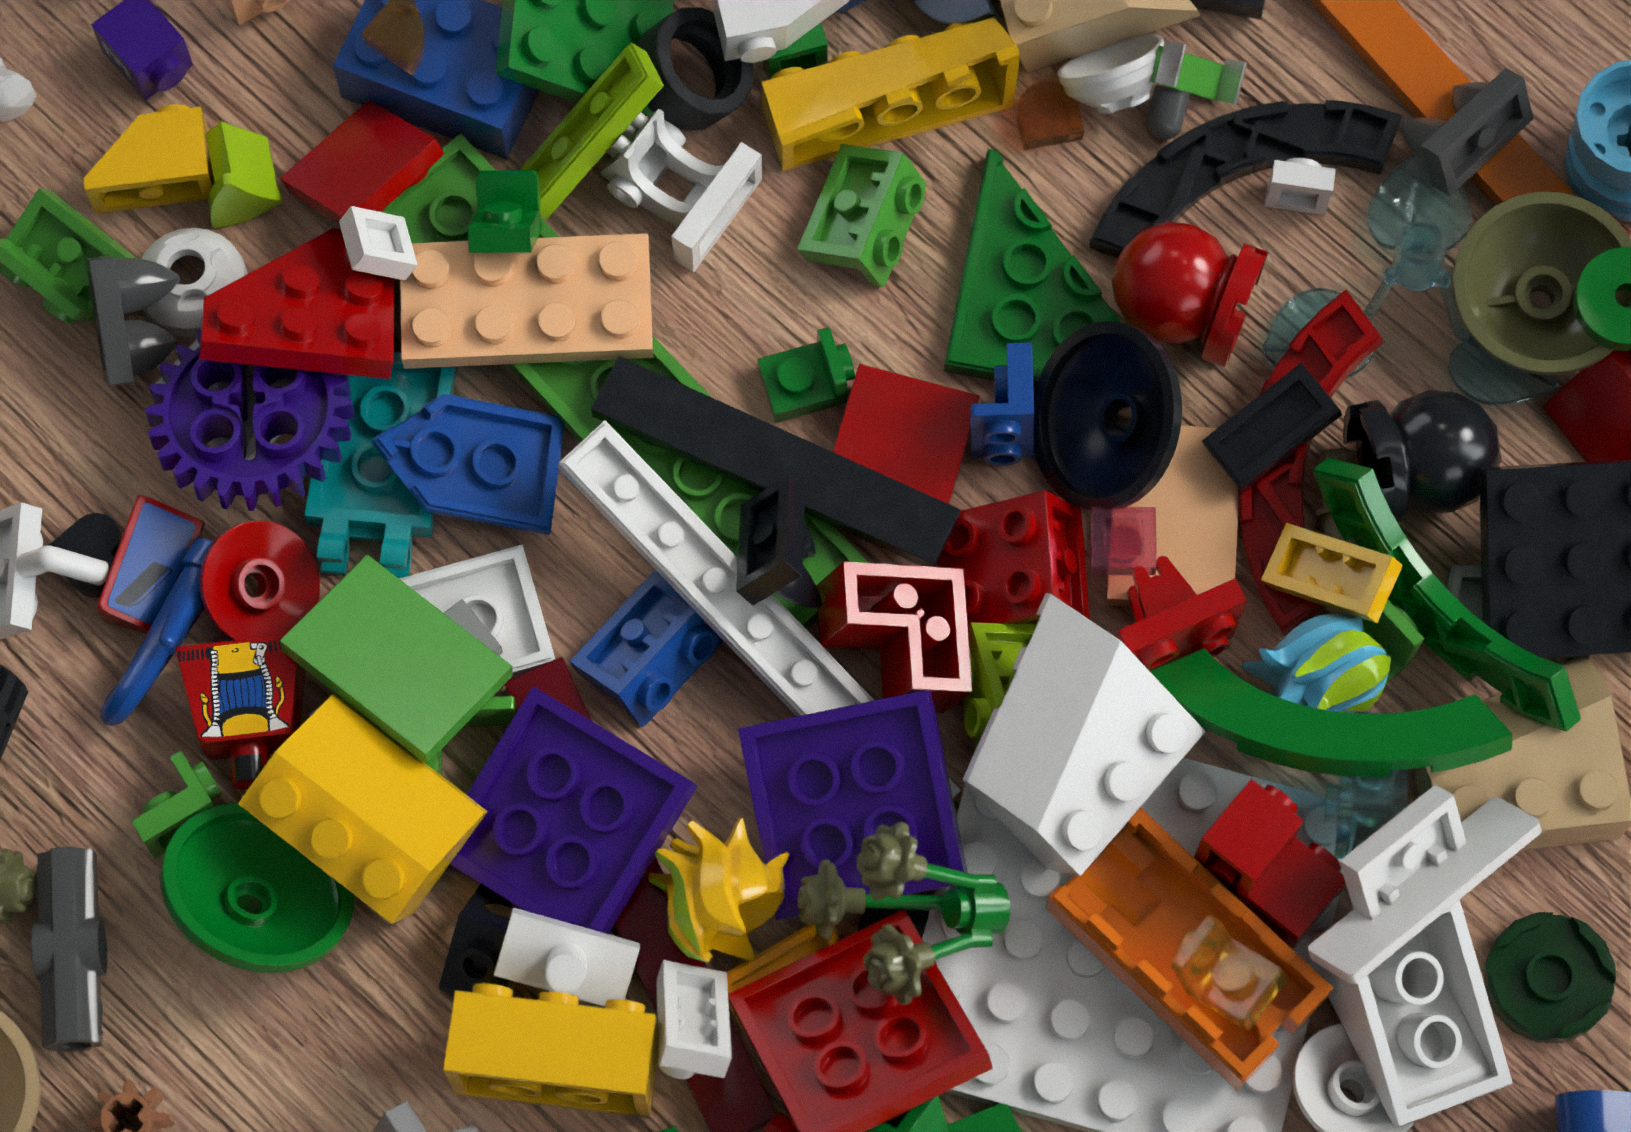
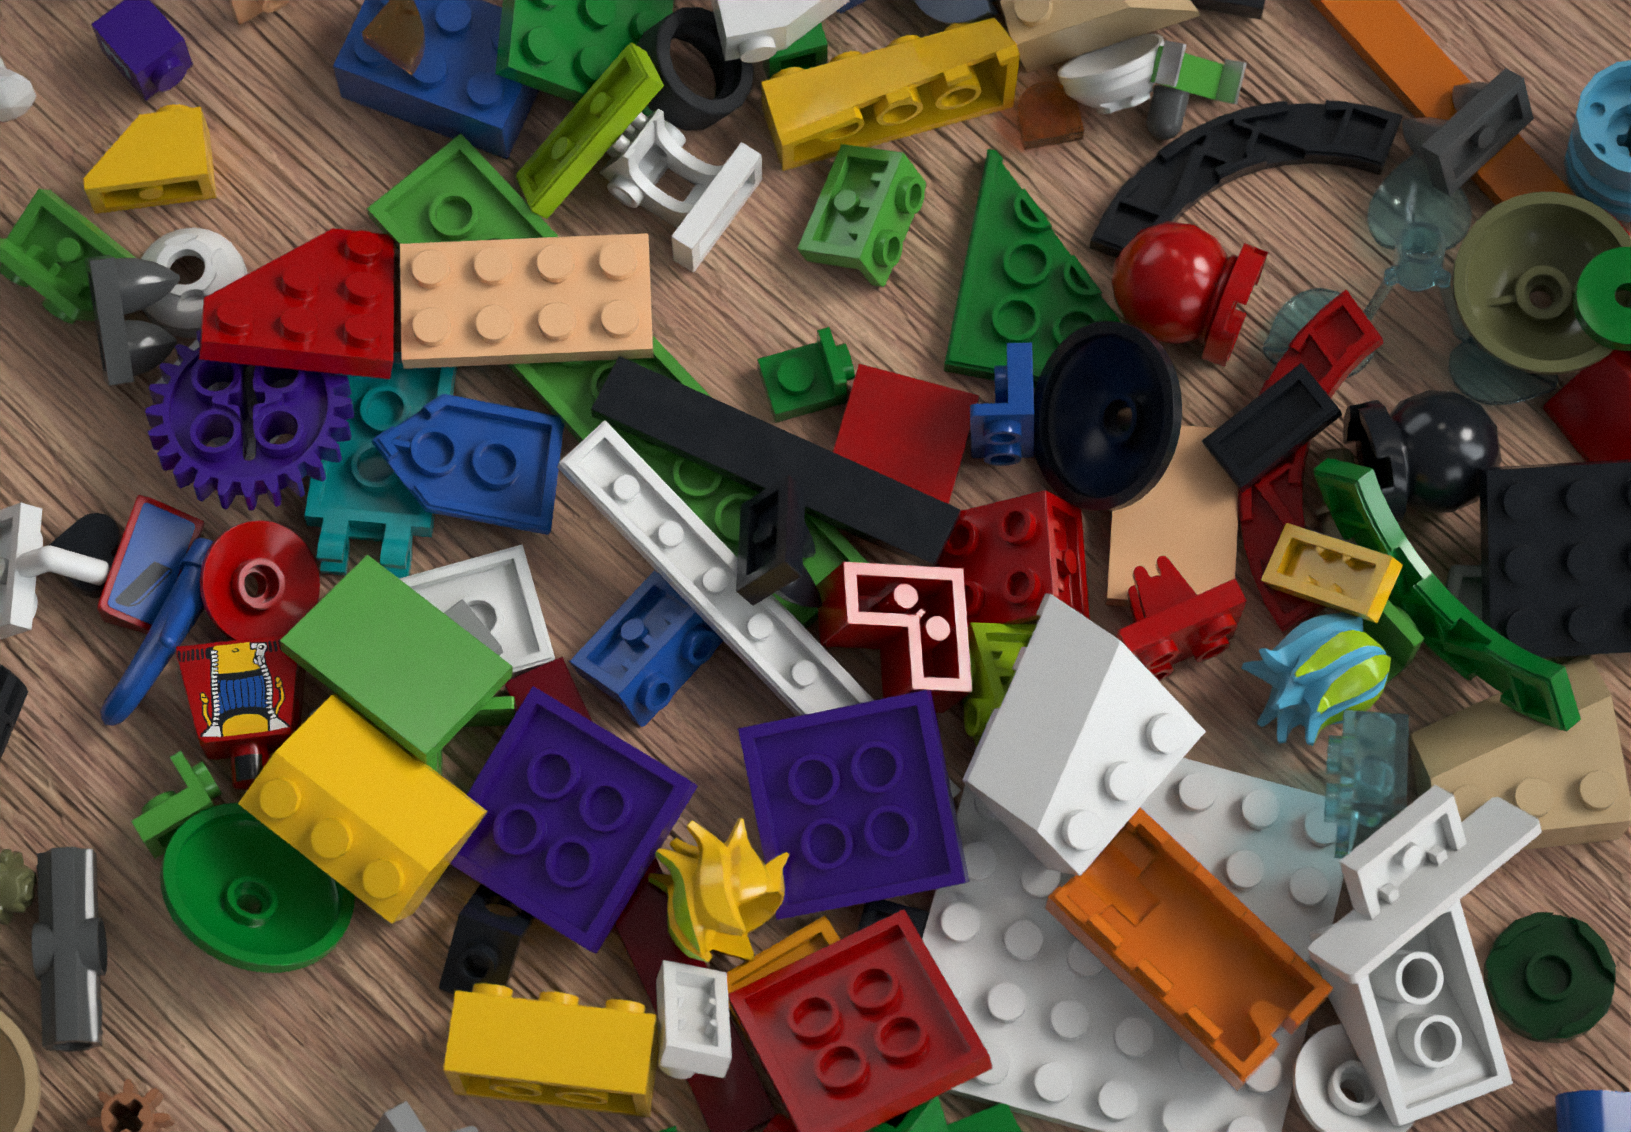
lime tile [205,121,283,229] -> none
red tile [280,100,445,224] -> none
white plate [339,206,418,280] -> none
green bracket [467,170,542,253] -> none
white tile [494,908,640,1007] -> none
olive plant [797,822,1010,1006] -> none
clear pink plate [1090,507,1157,575] -> none
green tile [1150,648,1513,778] -> none
clear yellow bracket [1171,915,1288,1032] -> none
red brick [1194,779,1345,950] -> none
white plate [1264,158,1336,216] -> none

